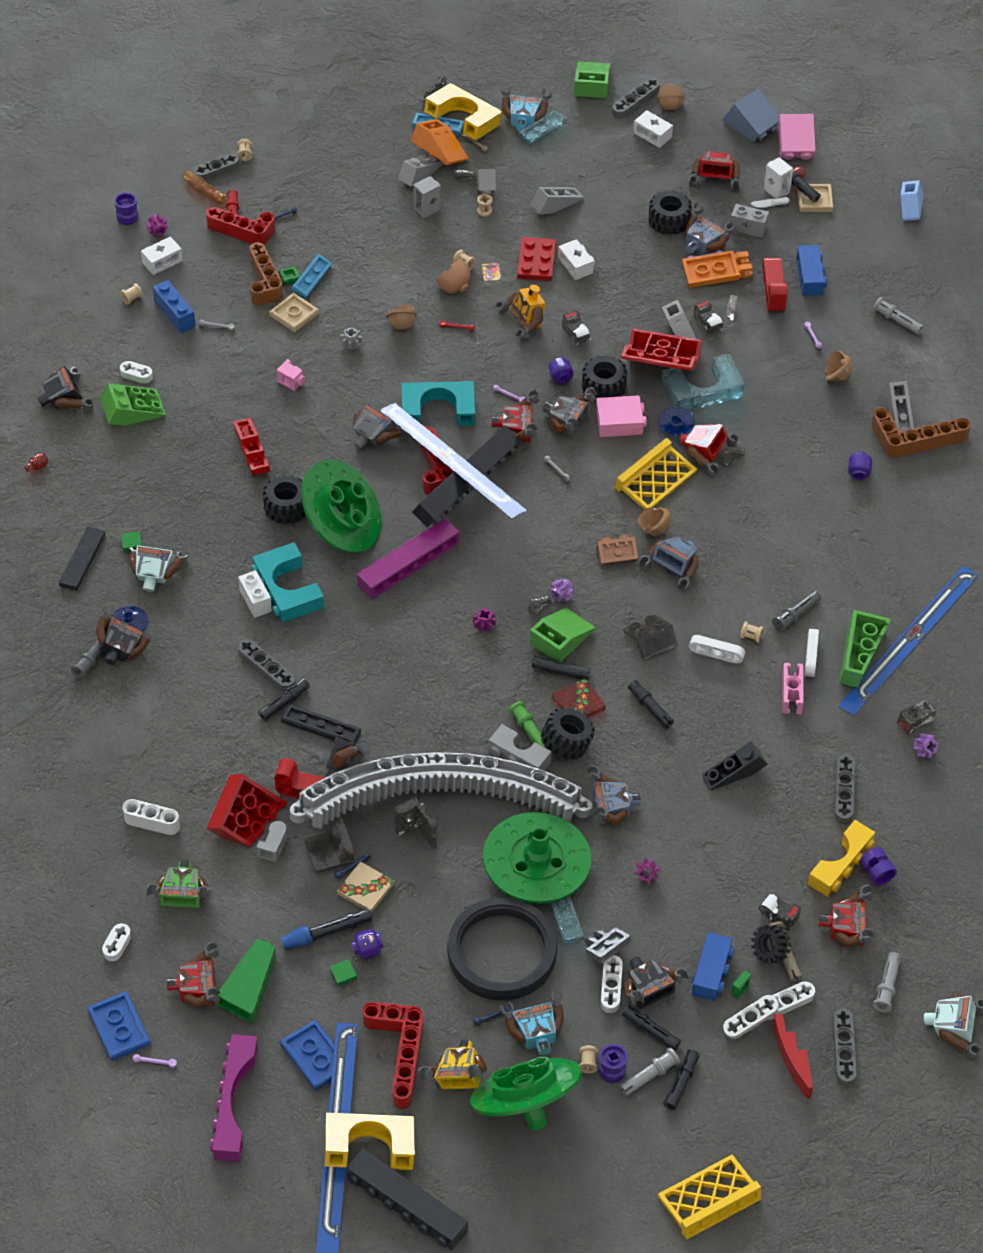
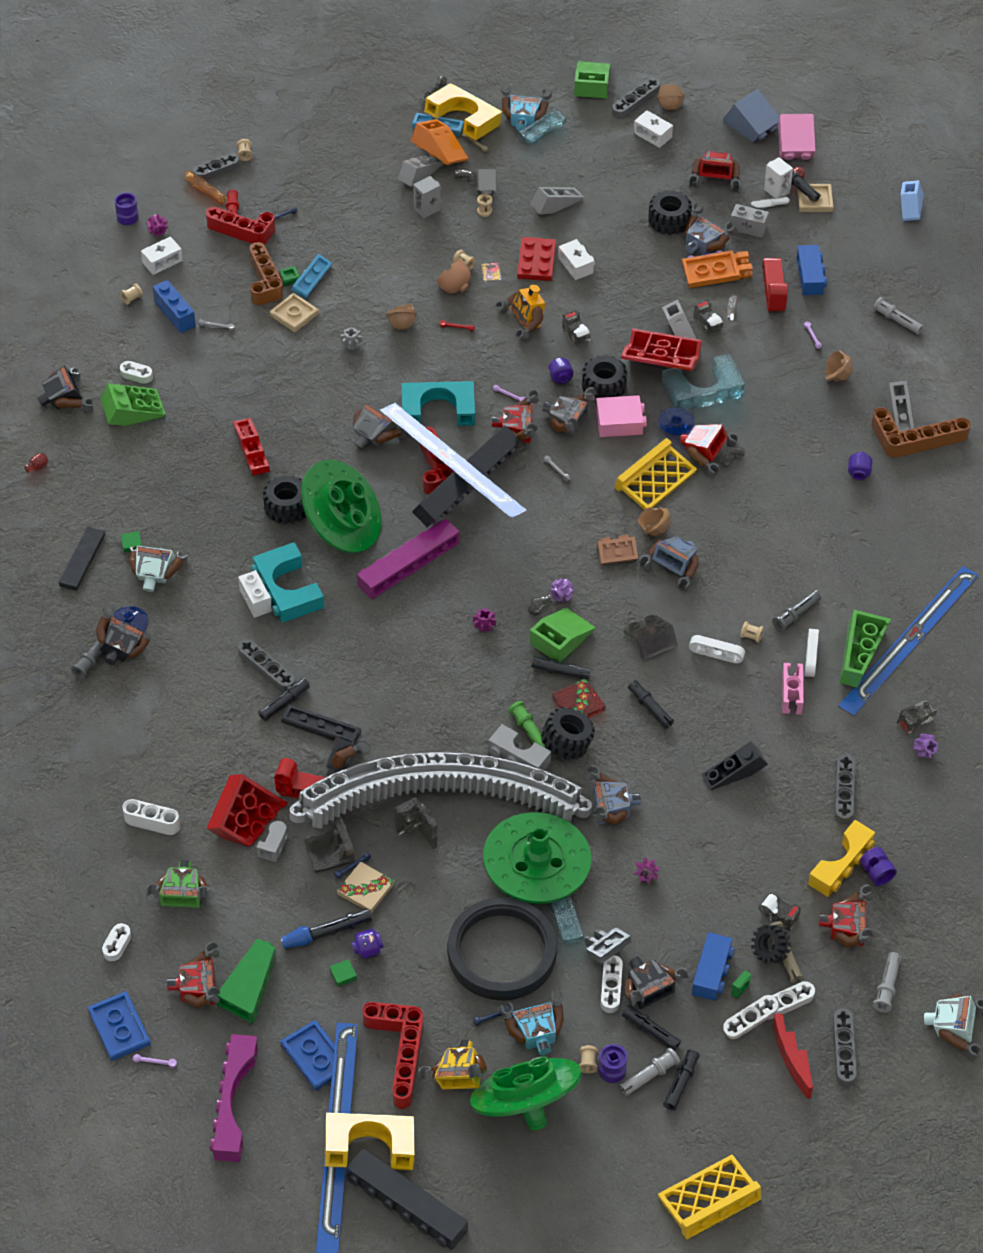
bright pink brick [277,359,306,391] -> none

